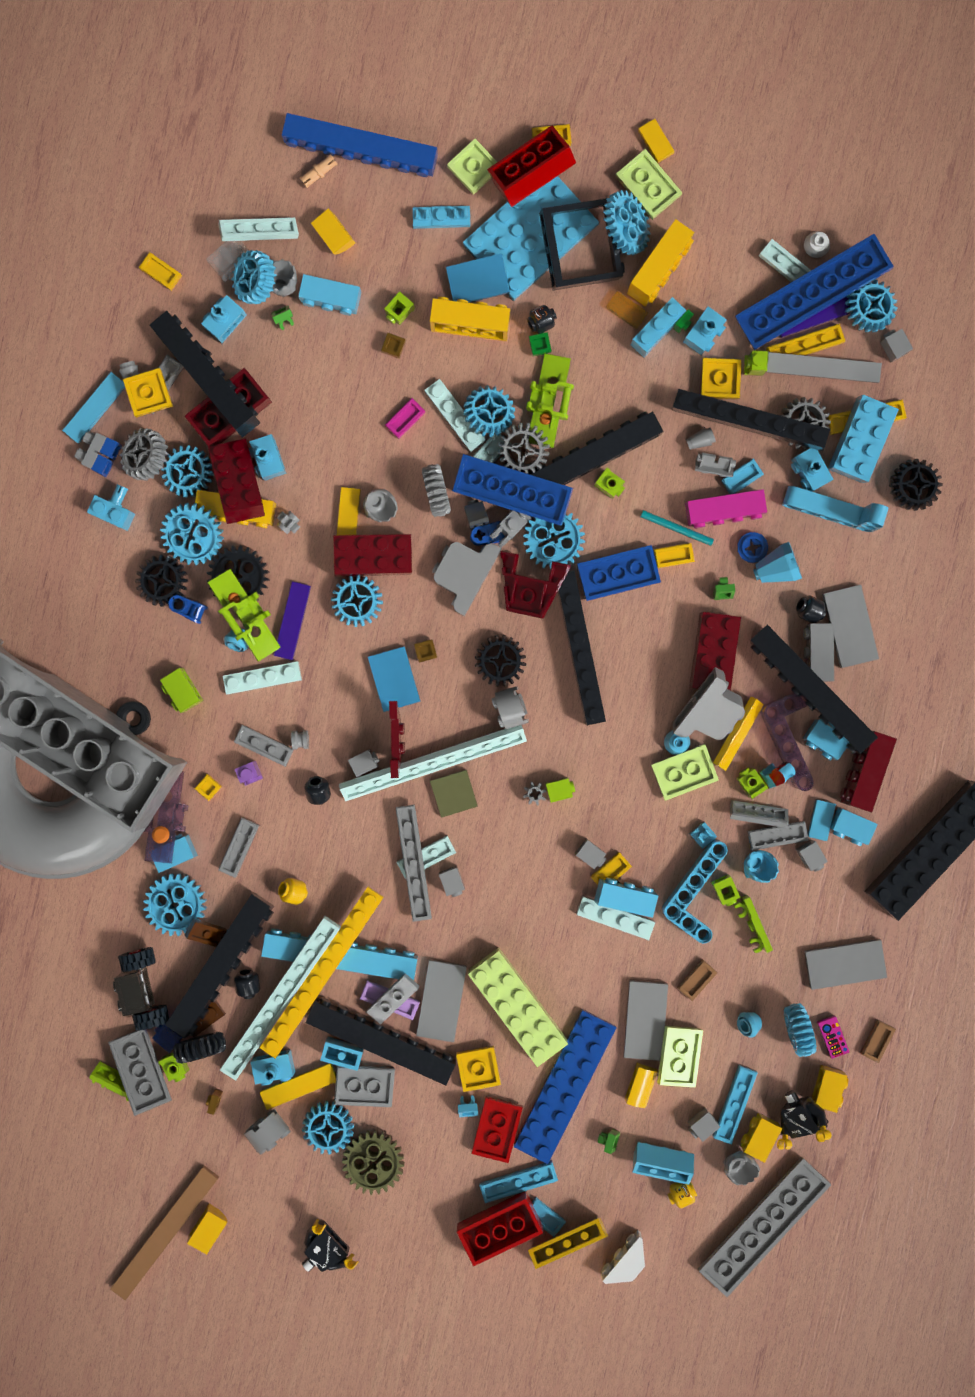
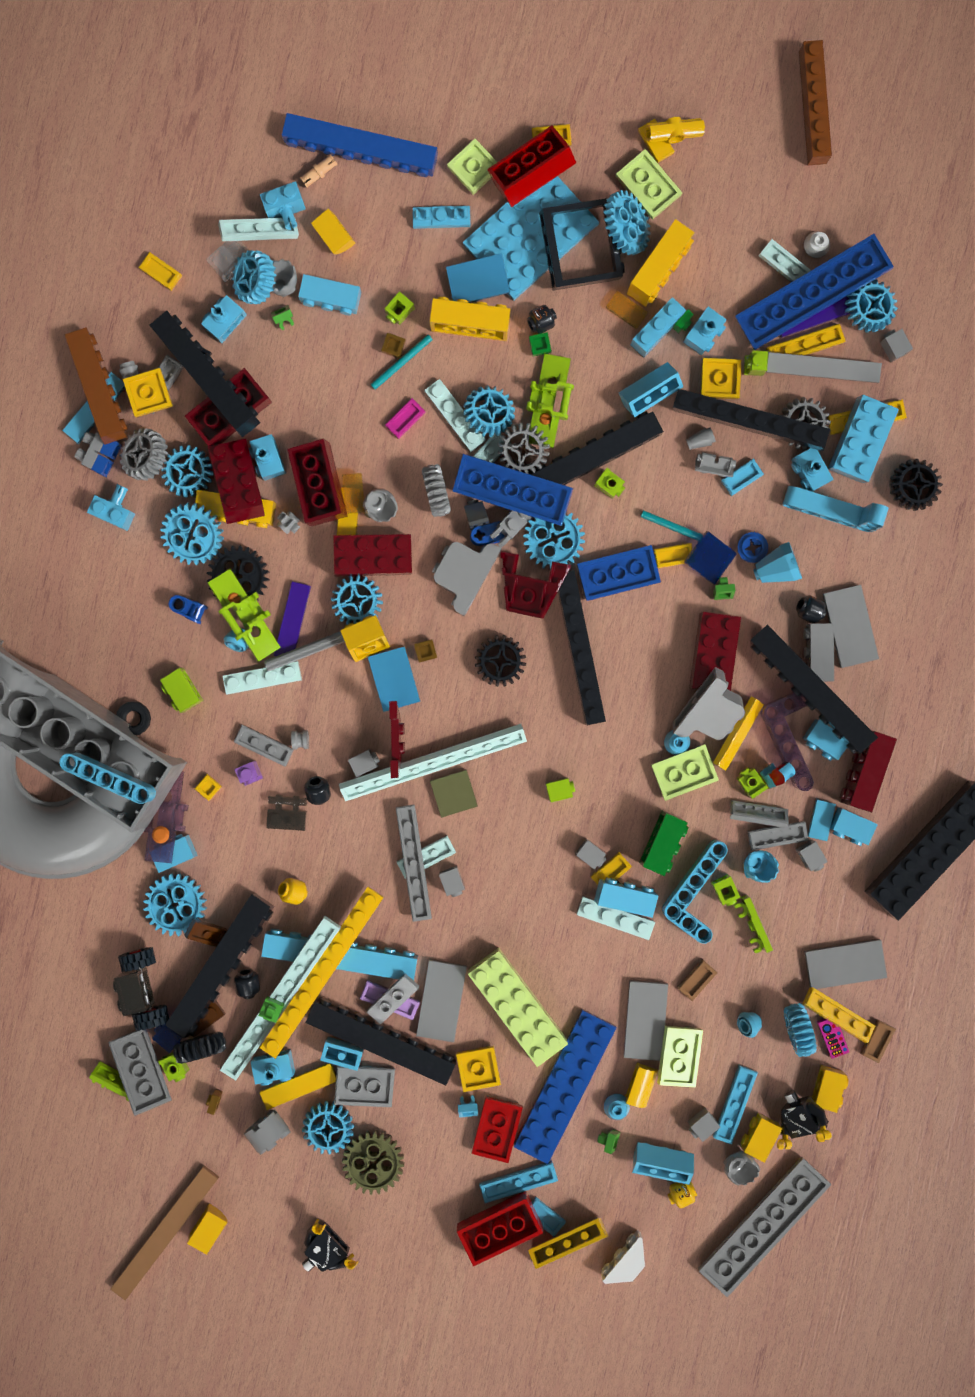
black gear [135,555,188,607] -> none
light grey plate [218,817,260,878] -> none
light grey brick [492,686,529,730] -> none
light grey gear [523,782,546,806] -> none
dark pink brick [685,489,767,529] -> none
medium azure tile [689,822,717,849] -> none
none -> medium azure beam [59,752,156,804]
none -> dark orange brick [64,327,128,445]
none -> bright green tile [258,996,285,1023]
none -> medium azure brick [260,181,306,230]
none -> light grey axle [264,631,345,671]
none -> clear smoke plate [266,795,307,831]
none -> dark red brick [287,438,348,527]
none -> yellow slope [340,615,391,662]
none -> clear yellow tile [342,473,365,514]
none -> teal bar [370,334,433,390]
none -> medium azure cone [604,1094,630,1120]
none -> medium azure brick [618,362,683,417]
none -> green brick [639,810,689,876]
none -> yellow piece [645,117,705,144]
none -> clear blue tile [684,531,737,585]
none -> dark orange brick [799,40,832,166]
none -> yellow tile [802,987,875,1043]

